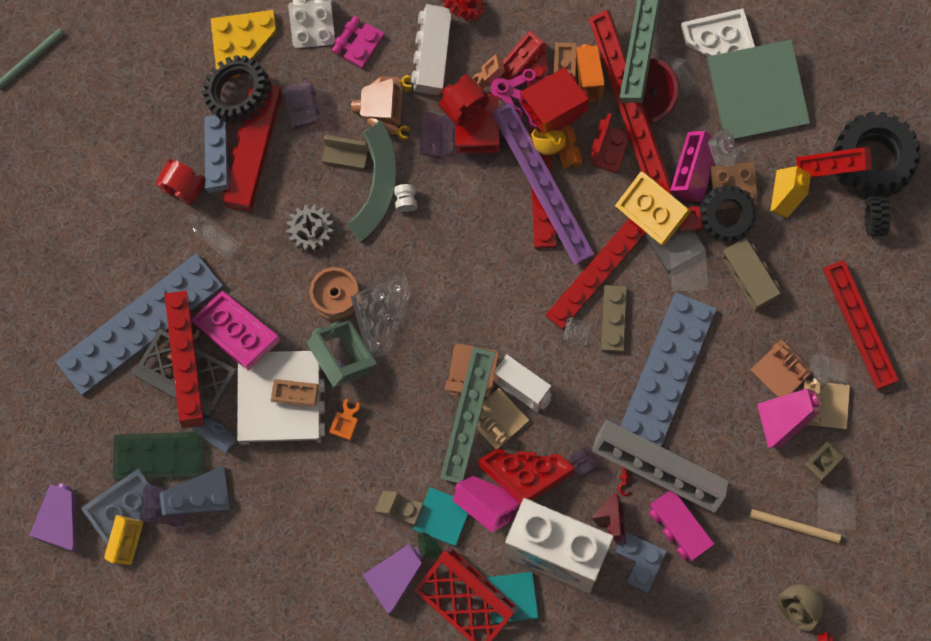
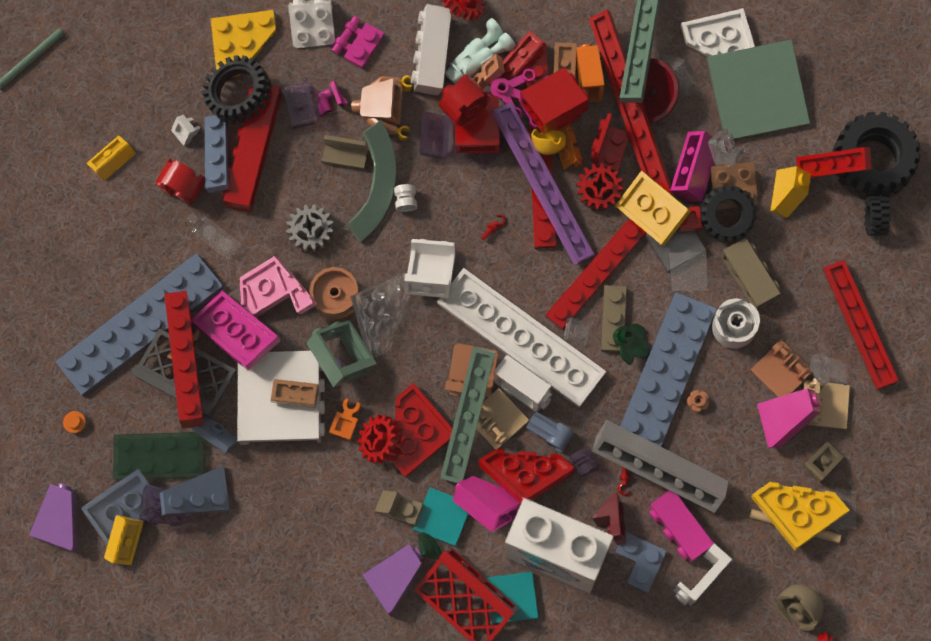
none -> orange plate [63,411,86,434]
none -> yellow slope [87,136,136,181]
none -> white tile [171,115,200,146]
none -> bright pink wing [240,256,317,319]
none -> dark pink piece [317,81,349,117]
none -> red gear [357,414,402,464]
none -> red plate [390,383,453,478]
none -> white panel [404,239,455,298]
none -> white plate [437,268,606,408]
none -> light aqua piece [444,18,516,84]
none -> red hand [481,214,506,241]
none -> sand blue piece [526,412,575,453]
none -> red gear [576,163,623,211]
none -> dark green plate [613,324,649,365]
none -> white panel [673,544,732,606]
none -> nougat plate [687,390,709,412]
none -> white brick [712,298,760,349]
none -> yellow plate [751,482,849,551]

